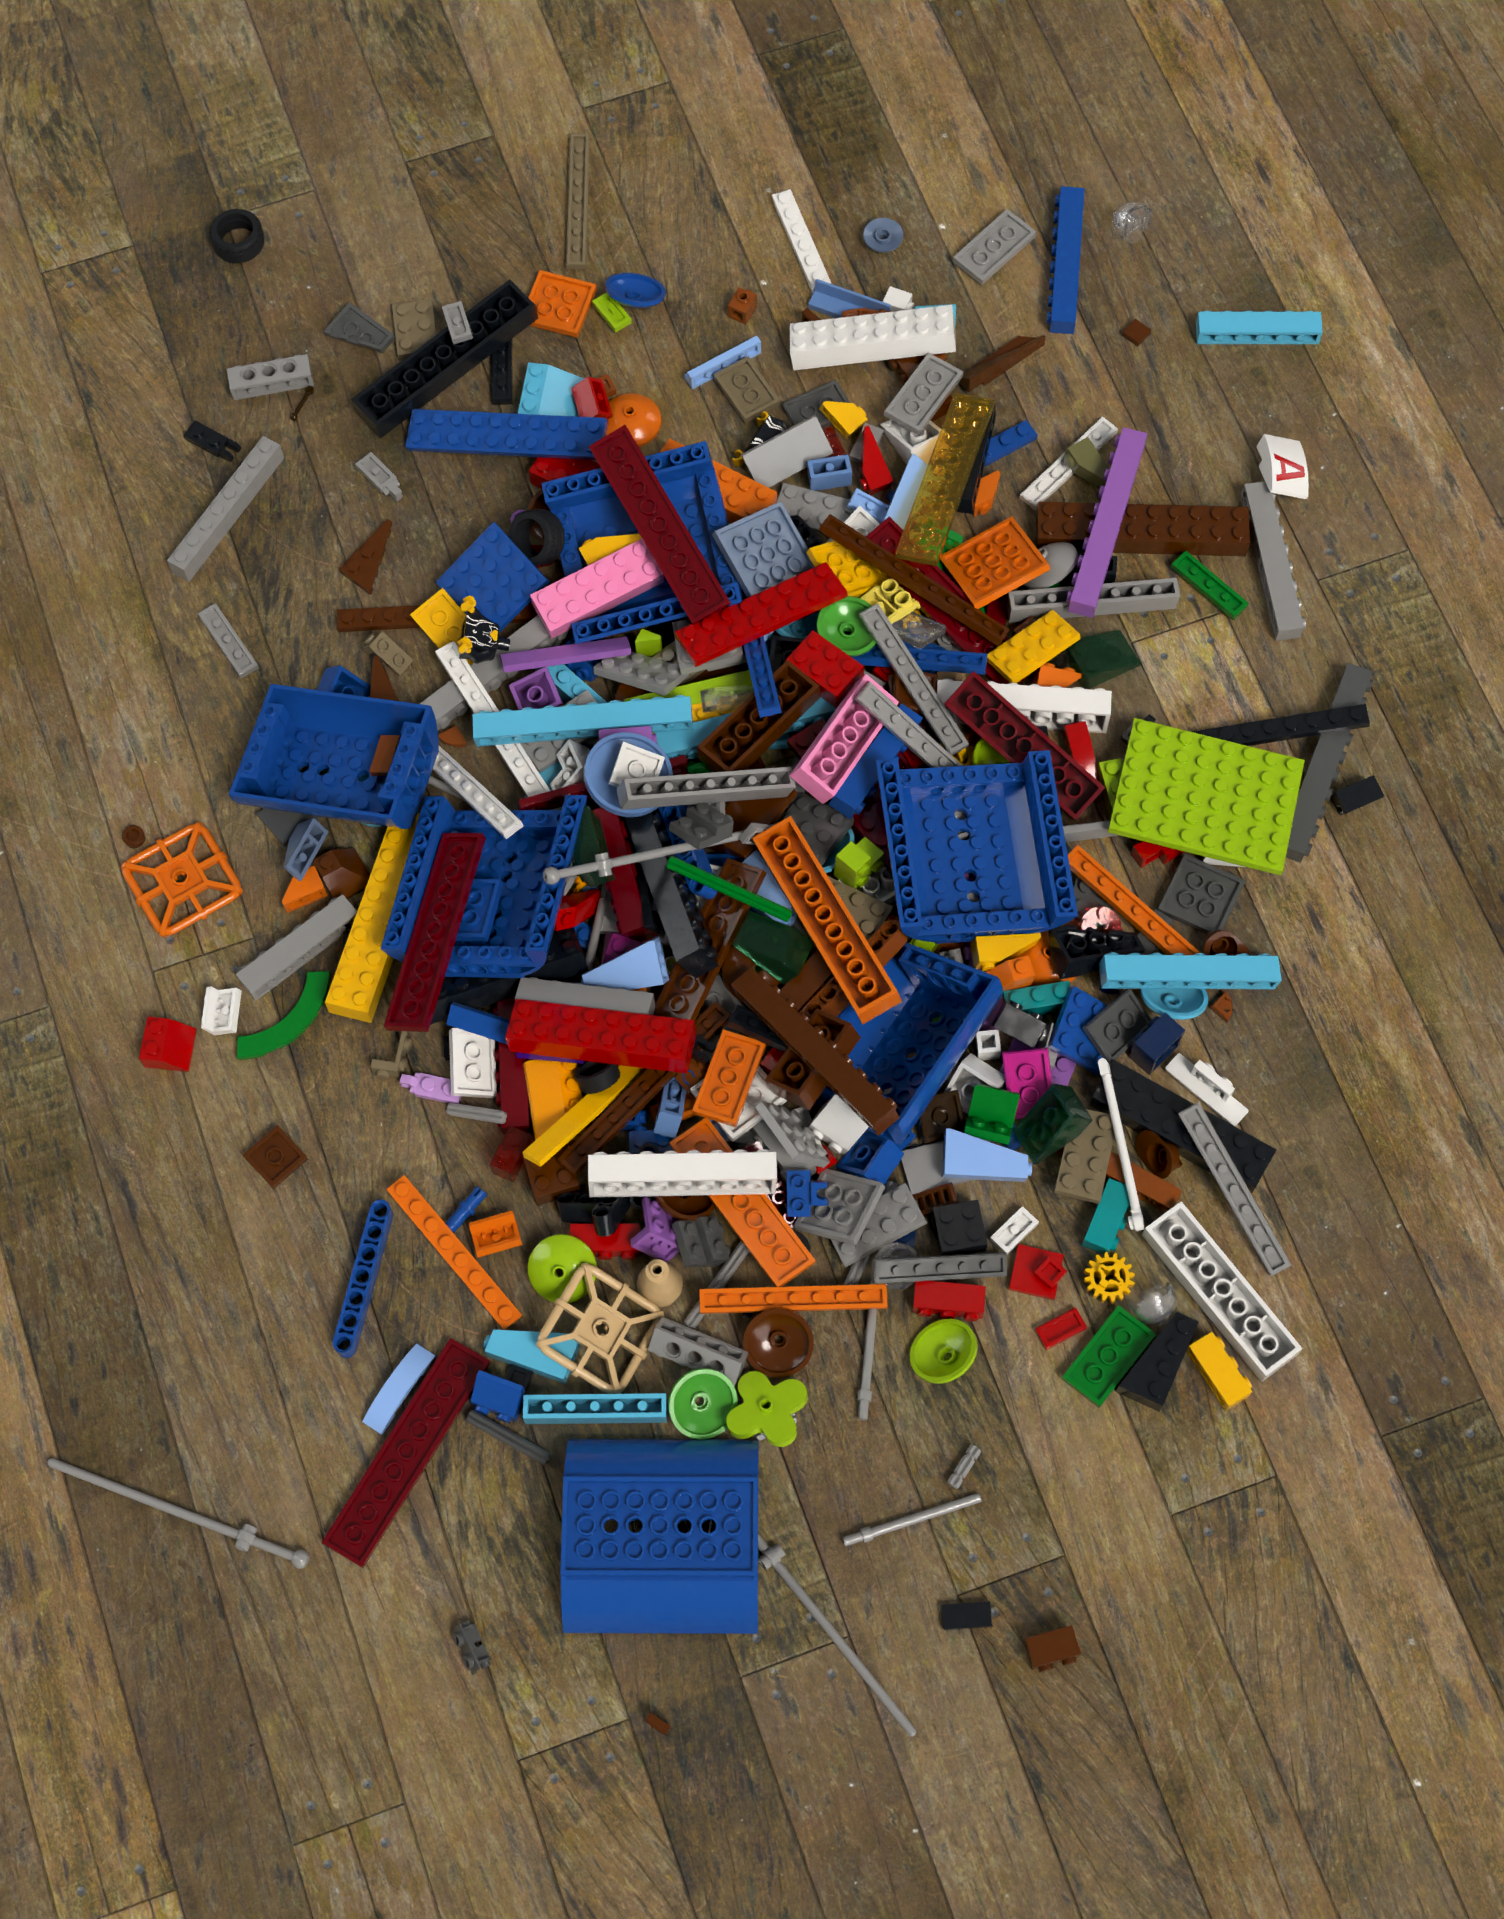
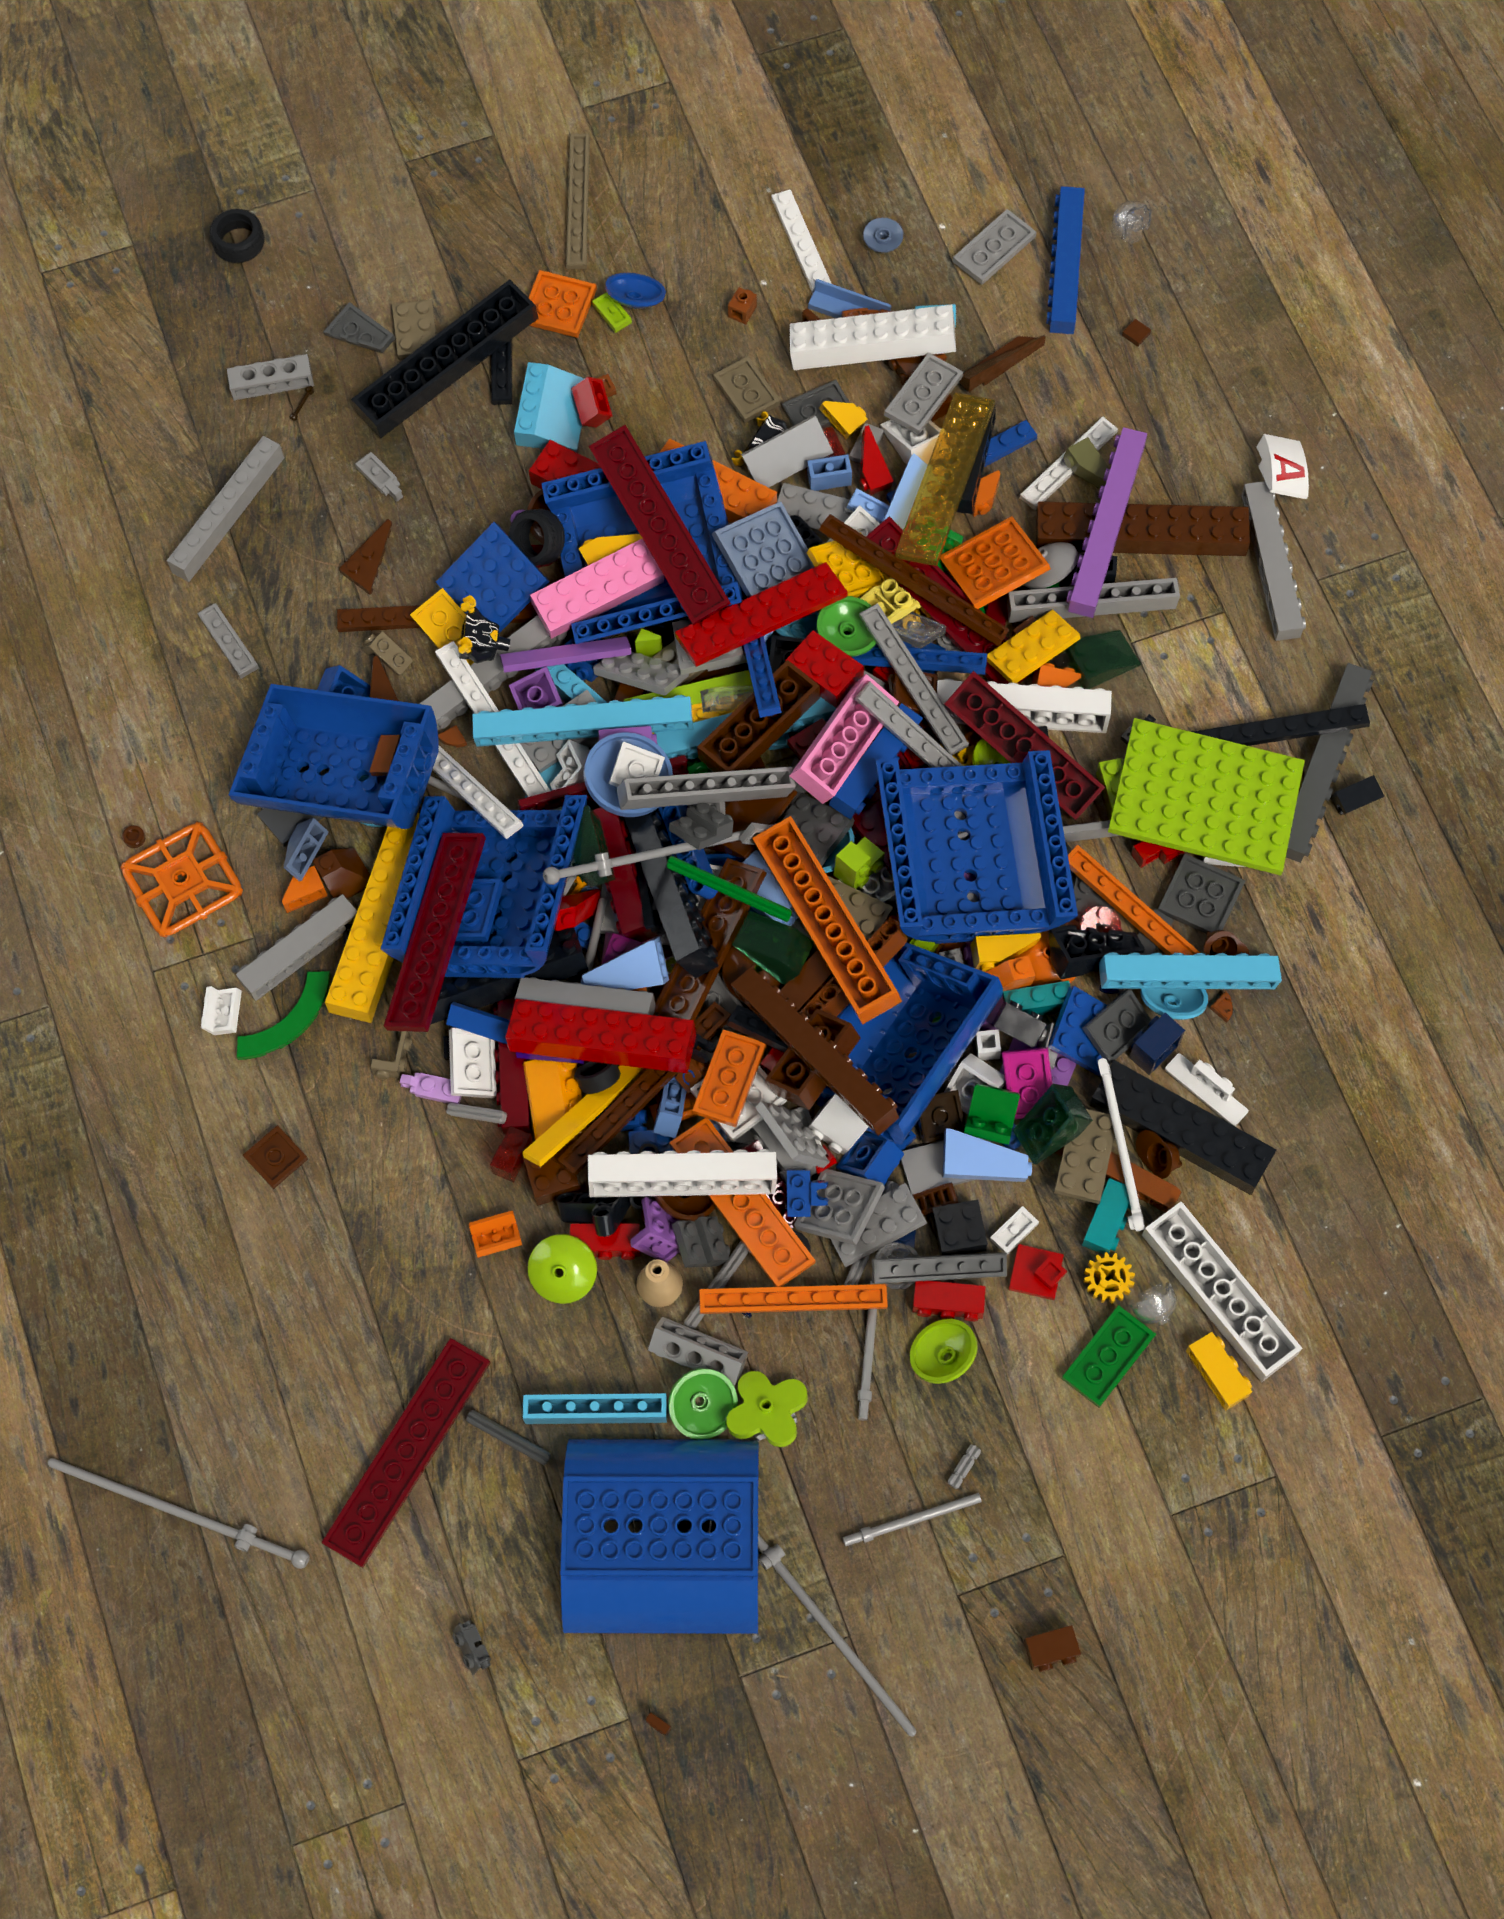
red slope [139,1016,197,1072] -> none
black hinge [183,420,242,462] -> none
blue beam [333,1200,394,1358] -> none
light blue slope [362,1344,436,1435] -> none
orange plate [386,1175,523,1330] -> none
blue plate [405,409,608,460] -> none
light grey plate [442,301,473,344] -> none
blue pin [445,1186,488,1233] -> none
blue slope [471,1370,527,1423] -> none
medium azure slope [483,1329,581,1384] -> none
black tile [505,1364,534,1393] -> none
tan plate [535,1263,665,1394] -> none
orange dish [606,393,661,447] -> none
light blue hinge [683,336,761,389] -> none
reddish brown dish [743,1308,814,1377] -> none
white brick [883,286,914,312] -> none
black tile [941,1601,992,1630] -> none
red tile [1035,1307,1087,1350] -> none
red slope [1063,721,1100,782] -> none
black wedge [1116,1312,1199,1412] -> none
green plate [1171,551,1249,620] -> none
light grey tile [1178,1102,1292,1276] -> none
medium azure brick [1196,311,1323,344] -> none

